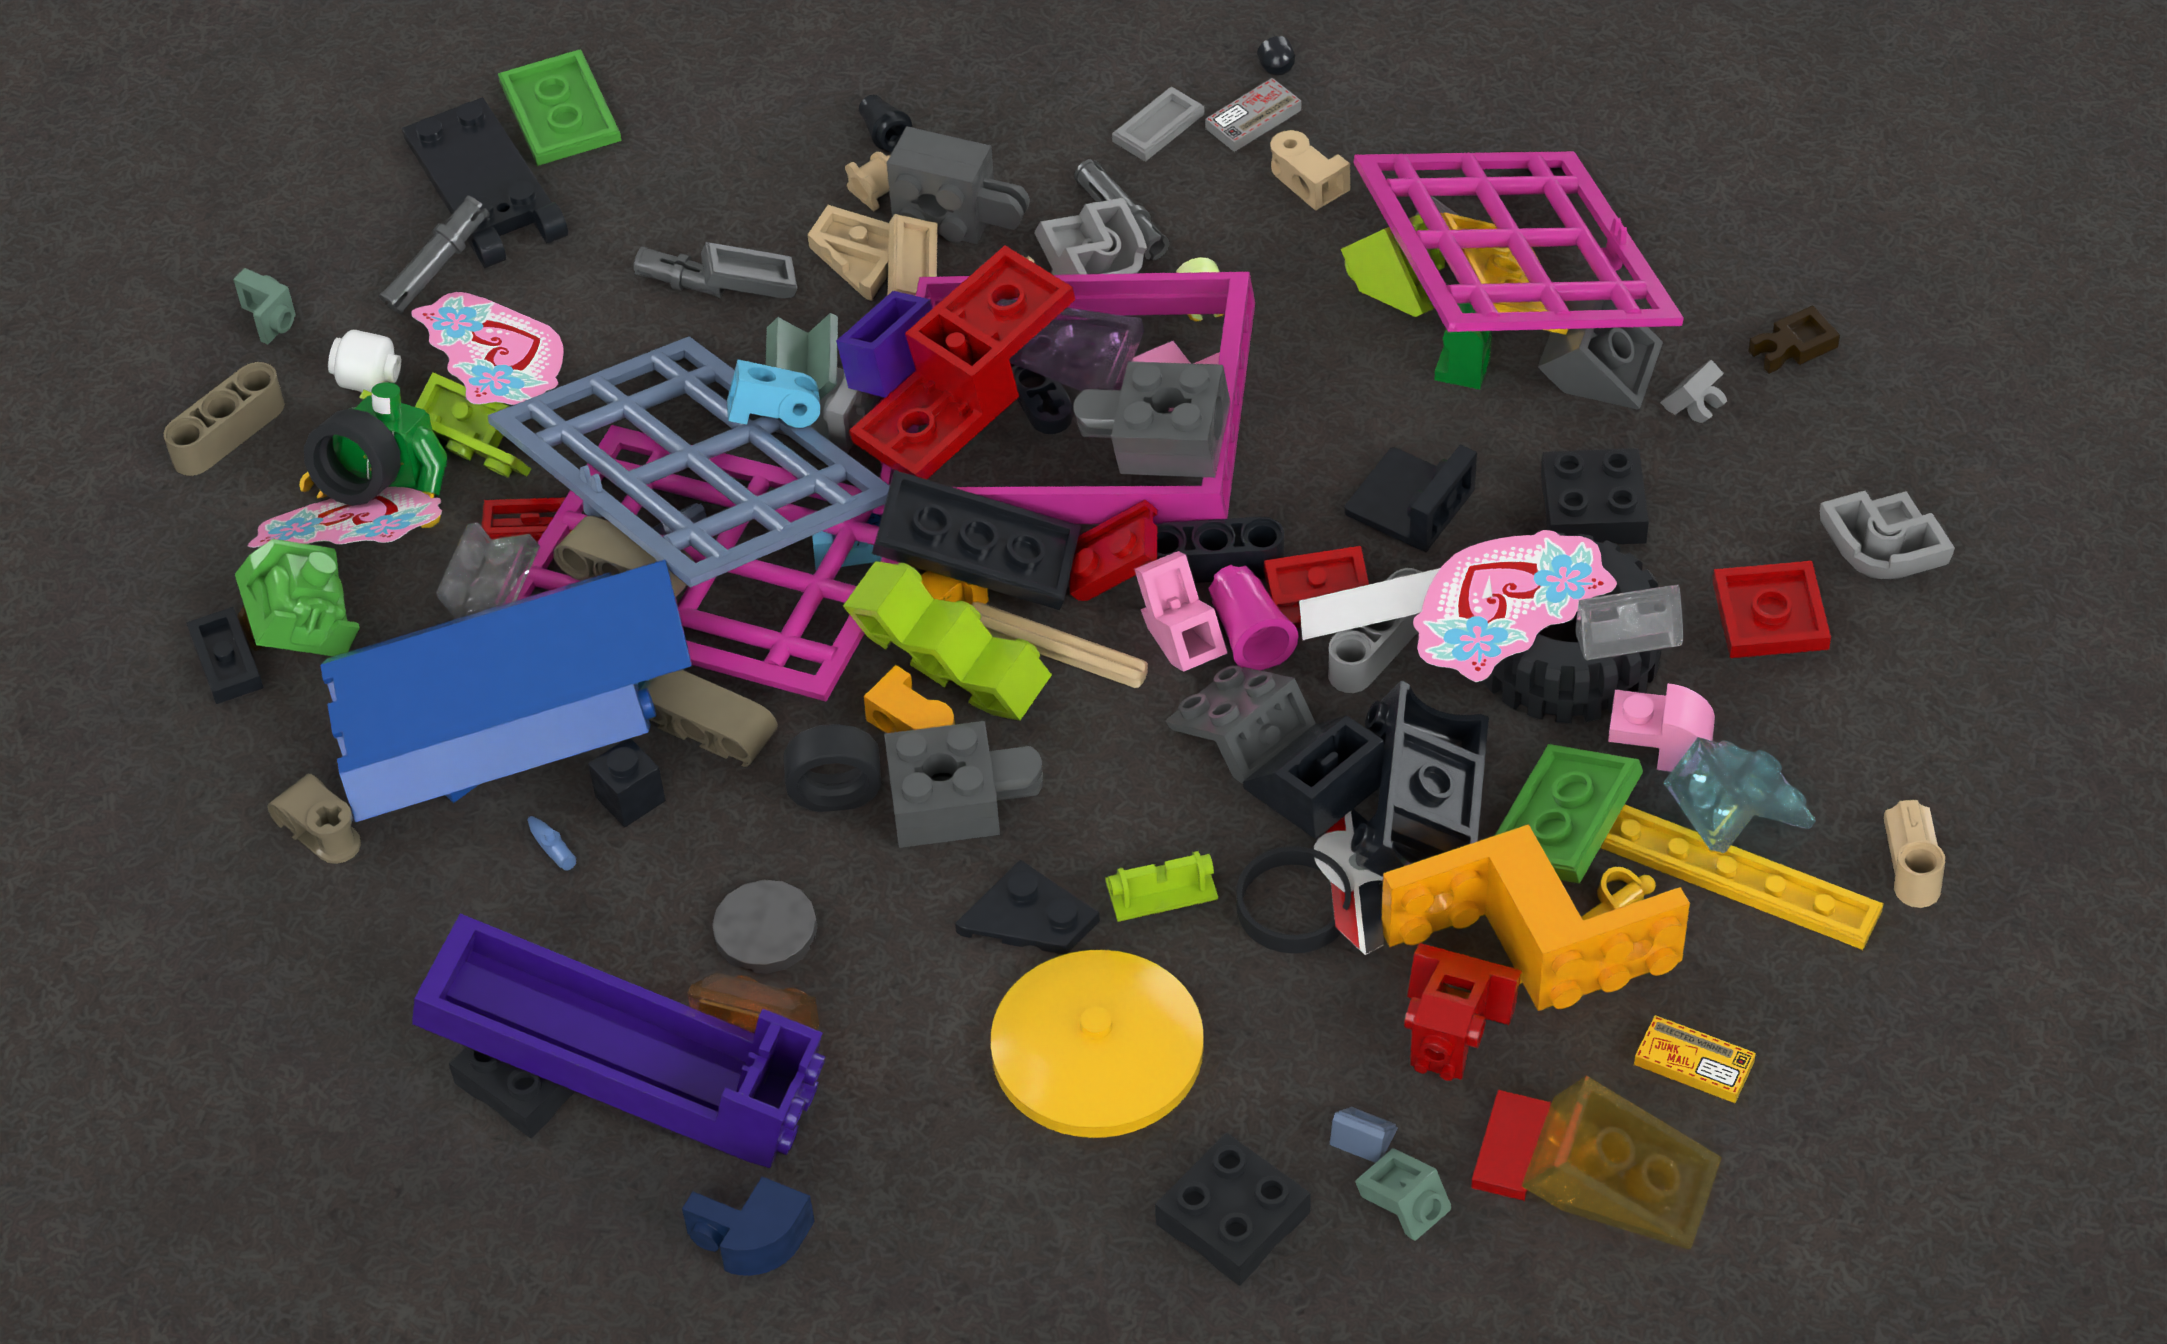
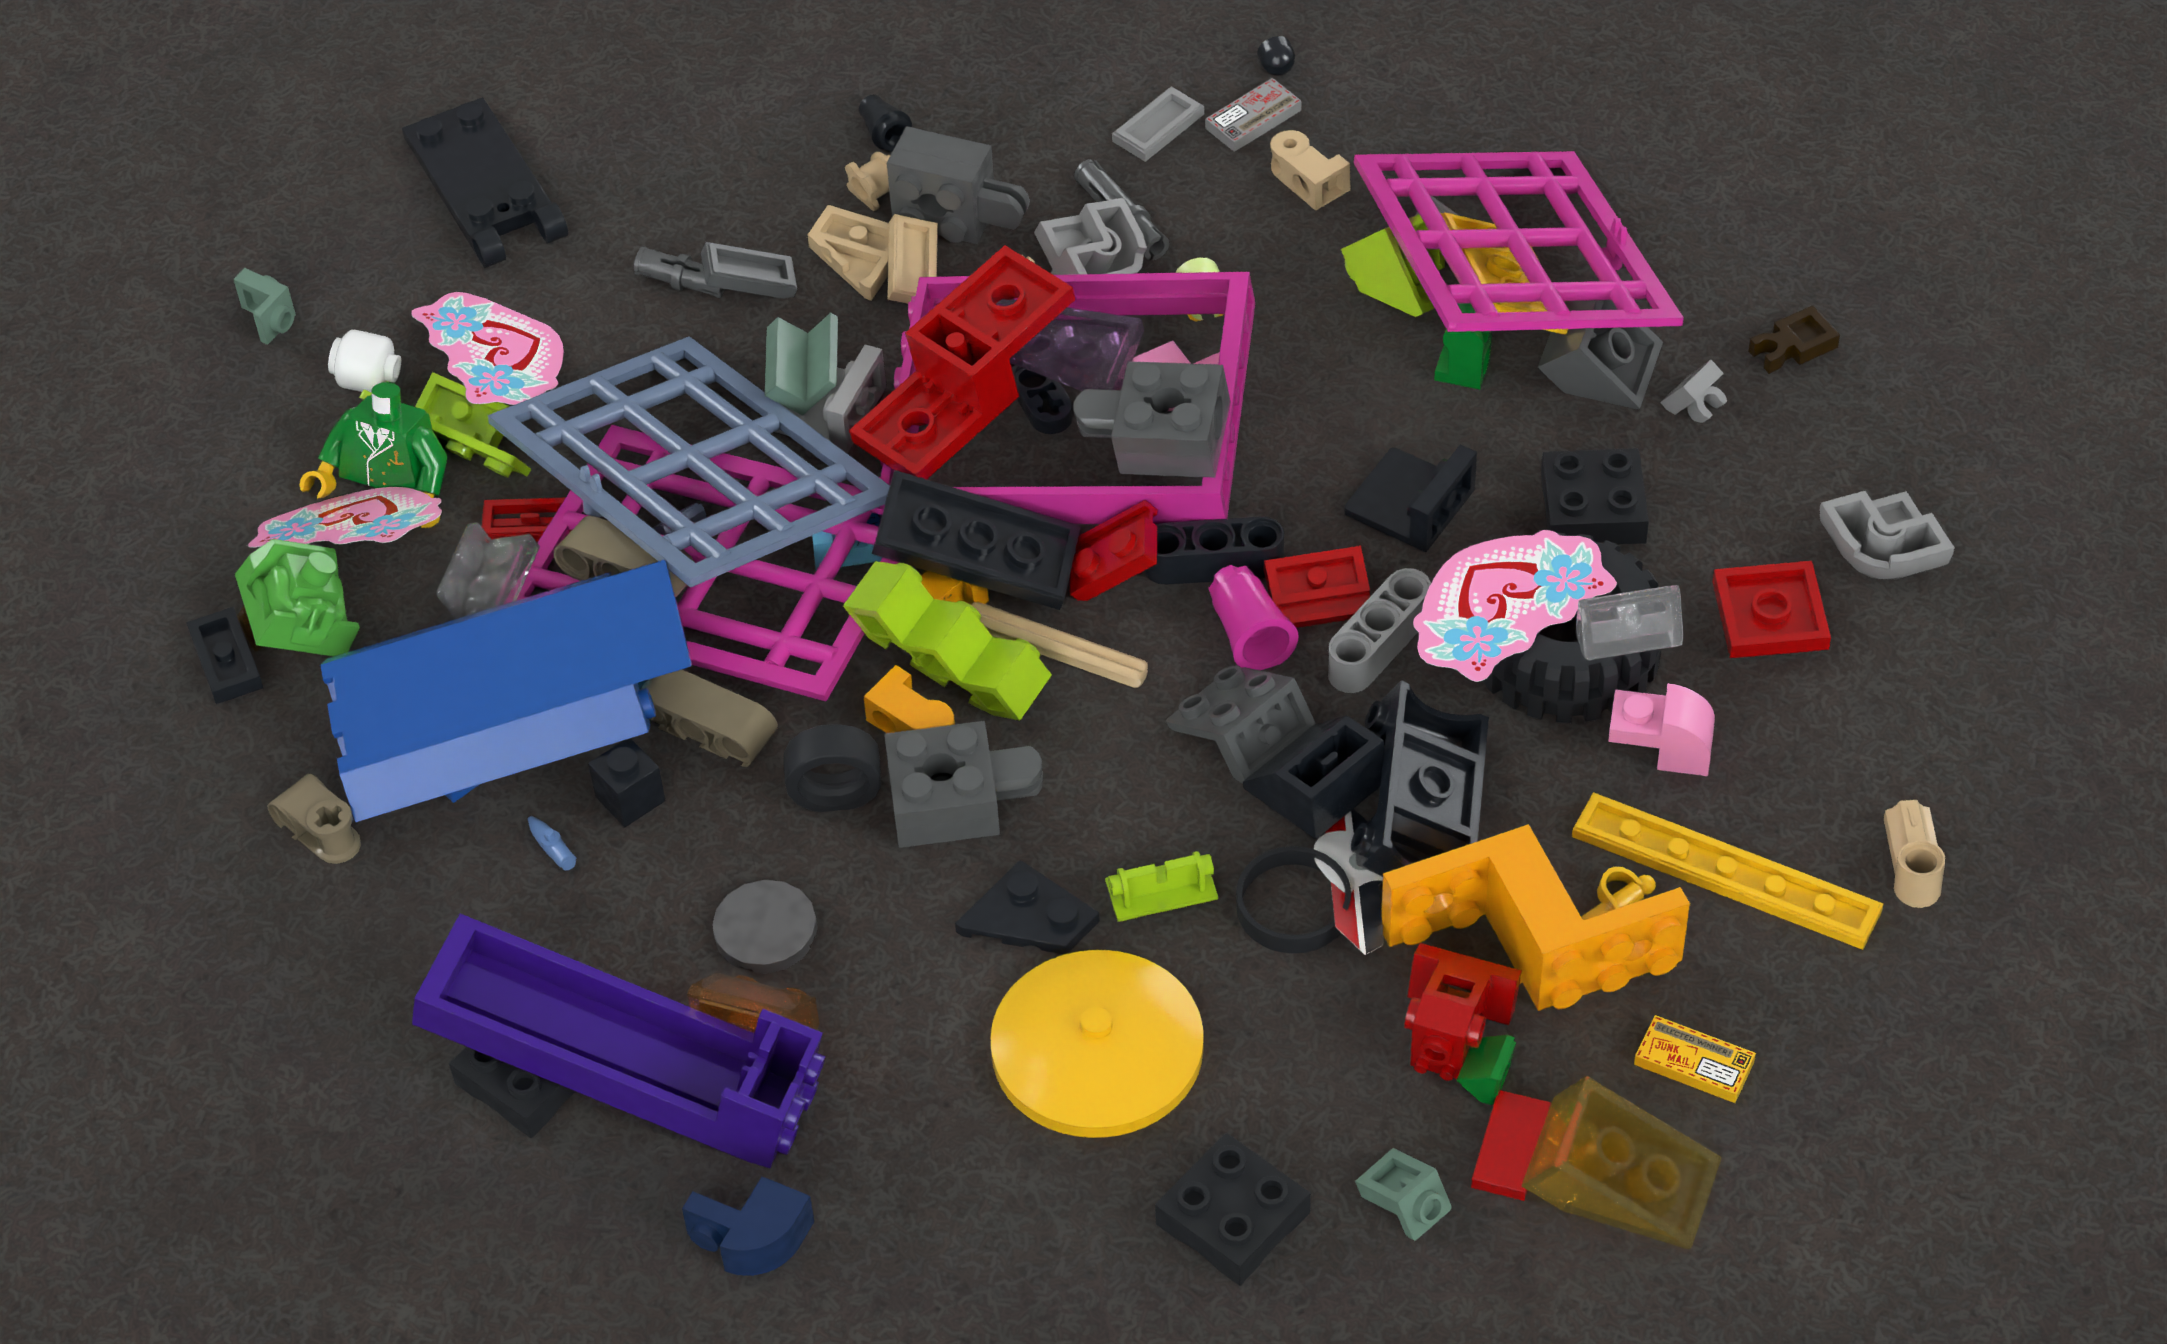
dark tan beam [163,362,285,476] -> none
black tyre [304,408,401,506] -> none
dark grey pin [378,196,490,315] -> none
bright green tile [498,49,622,166] -> none
medium azure leg [727,360,820,428] -> none
dark purple brick [836,291,933,398] -> none
bright pink brick [1135,551,1227,672] -> none
white sticker [1299,568,1493,640] -> none
sand blue slope [1330,1107,1398,1163] -> none
bright green tile [1495,744,1643,884] -> none
clear light blue bracket [1663,737,1816,853] -> none
none -> green slope [1456,1035,1516,1105]

